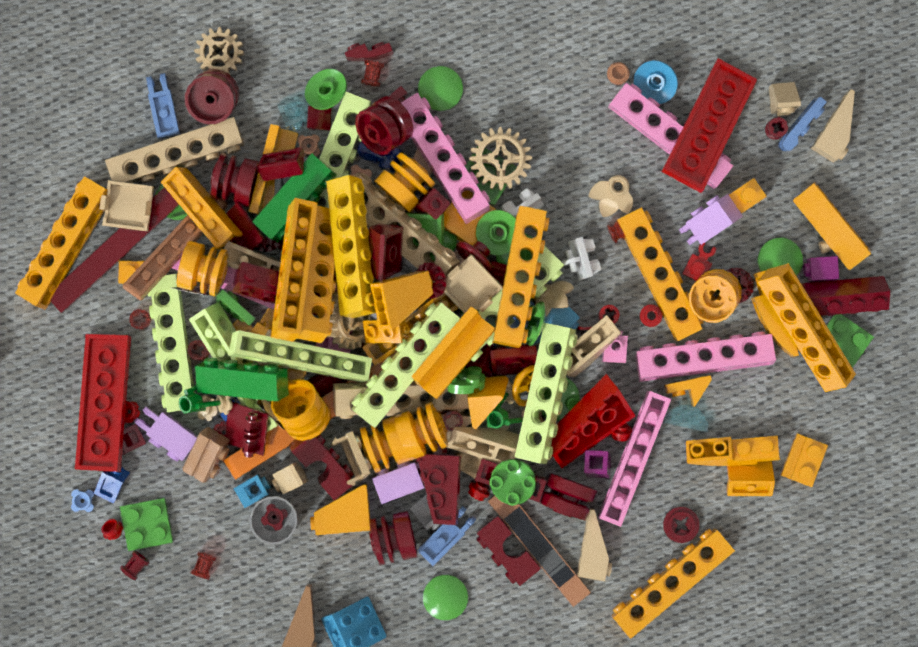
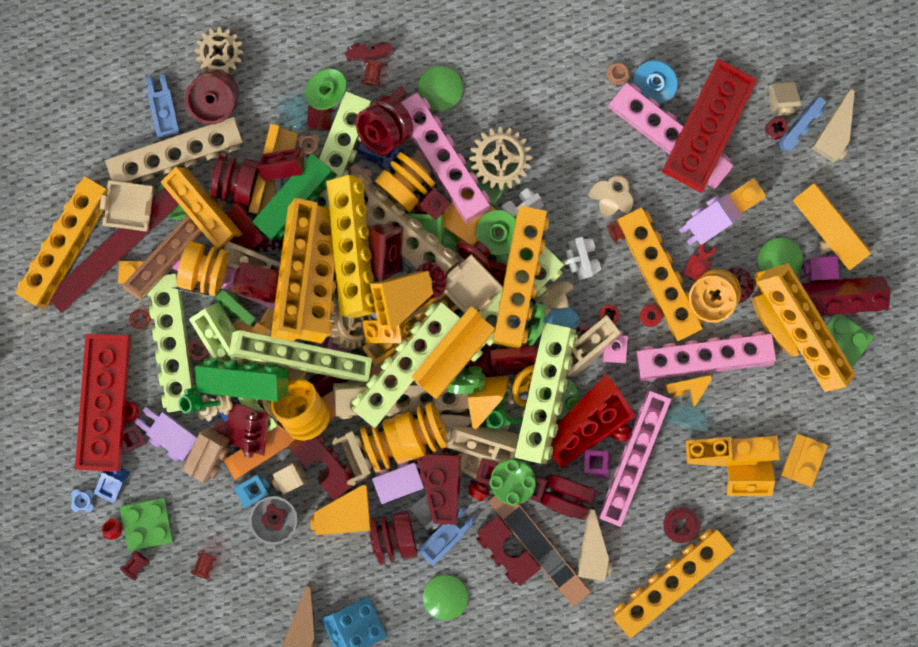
clear red bush [443,411,463,431] -> none

